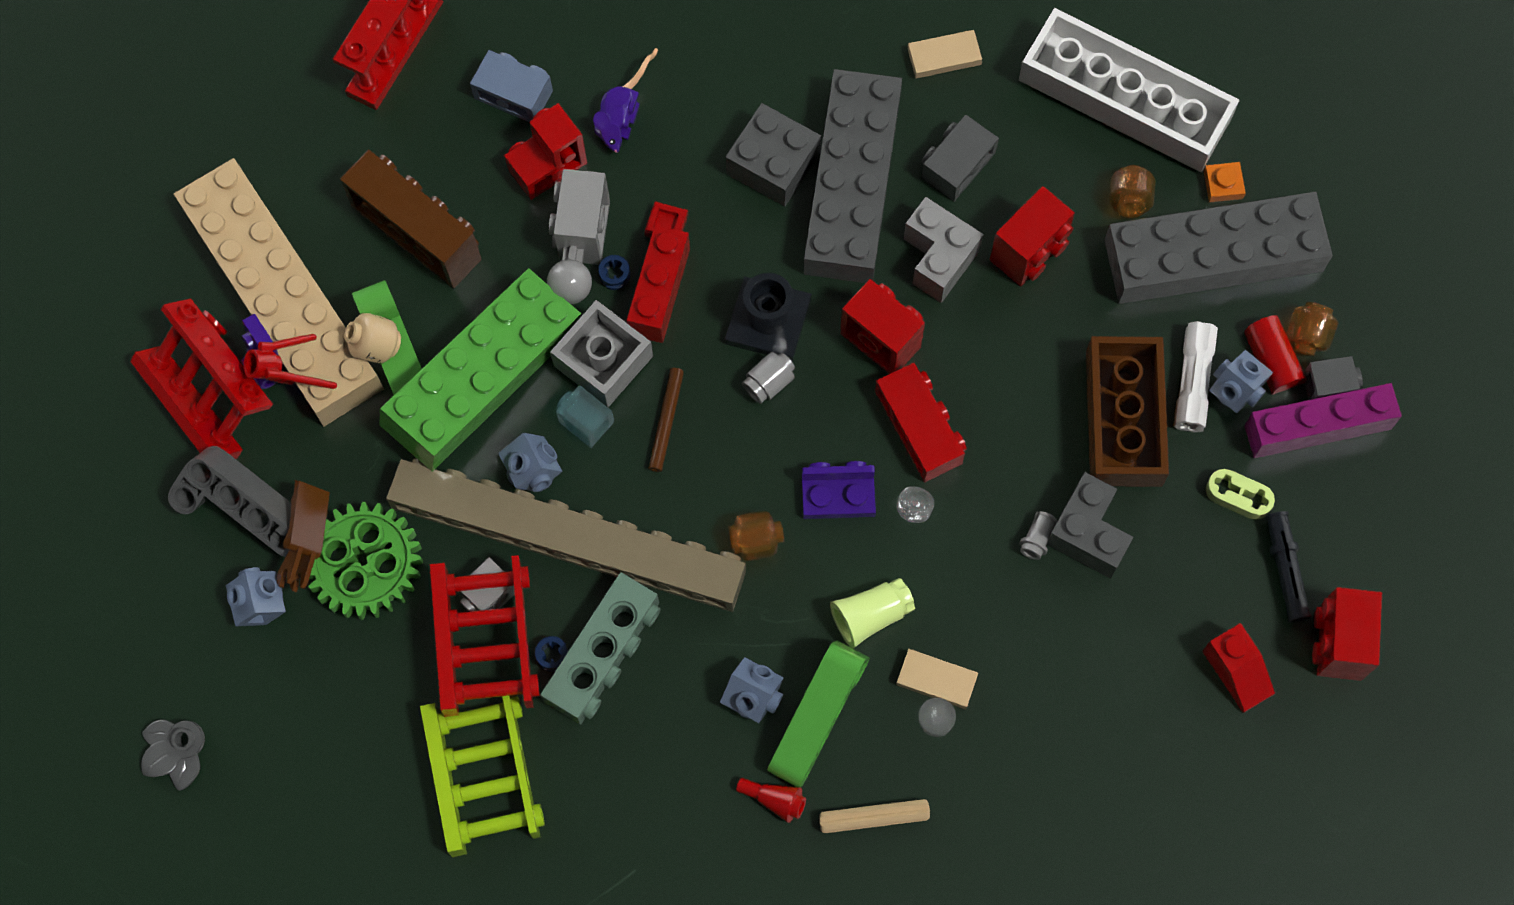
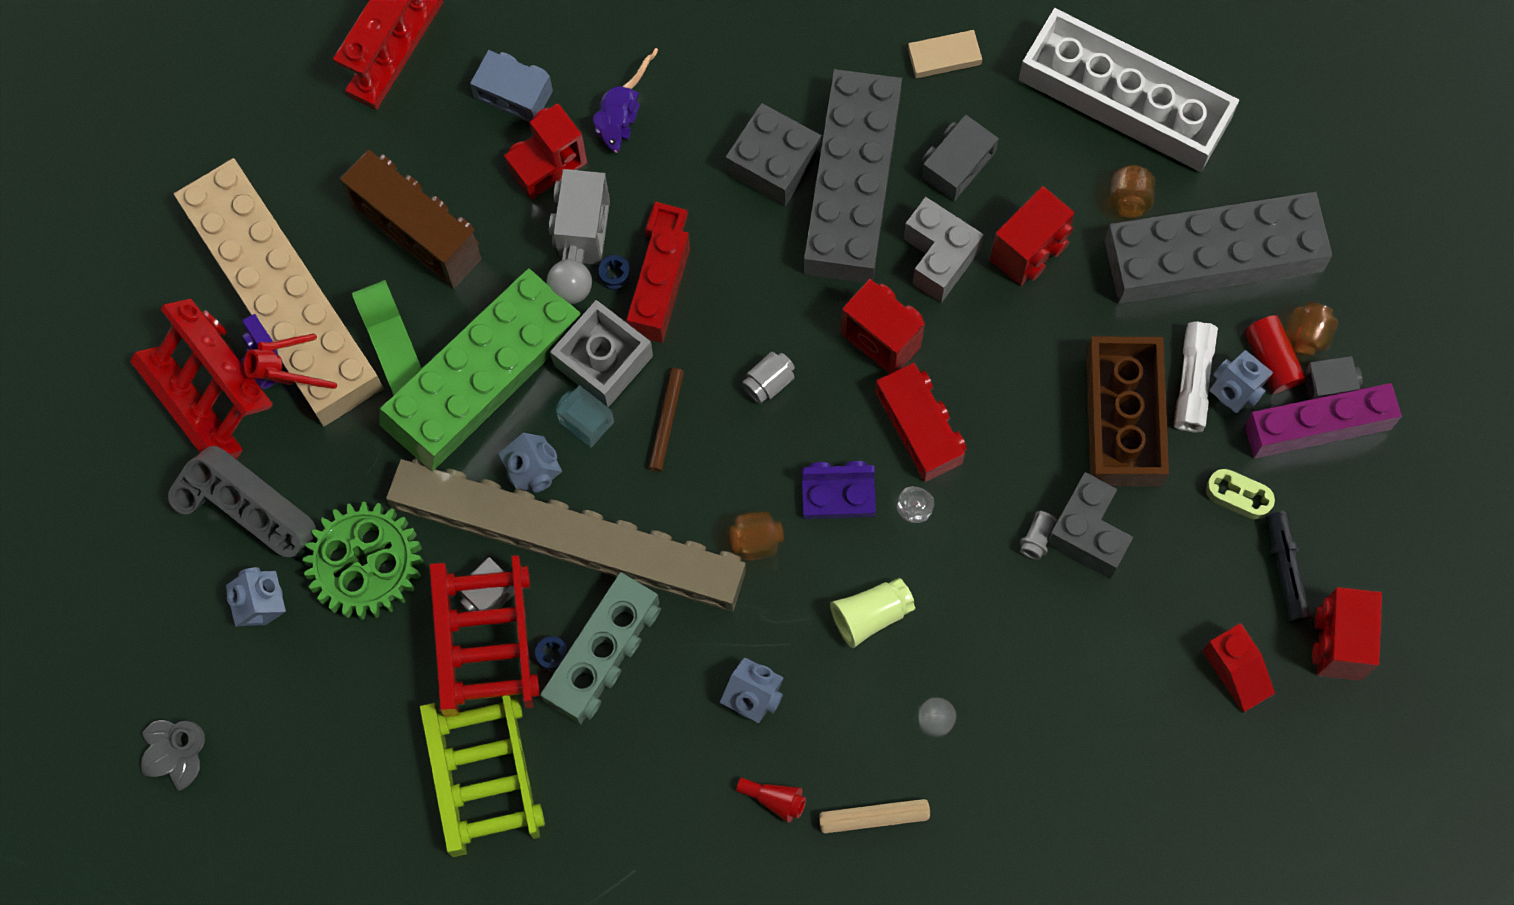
reddish brown arm [277,480,330,592] -> none
tan head [344,313,401,363] -> none
black plant [725,273,812,362] -> none
bright green beam [767,640,870,788] -> none
tan tile [896,649,978,709] -> none
orange plate [1204,162,1246,202] -> none

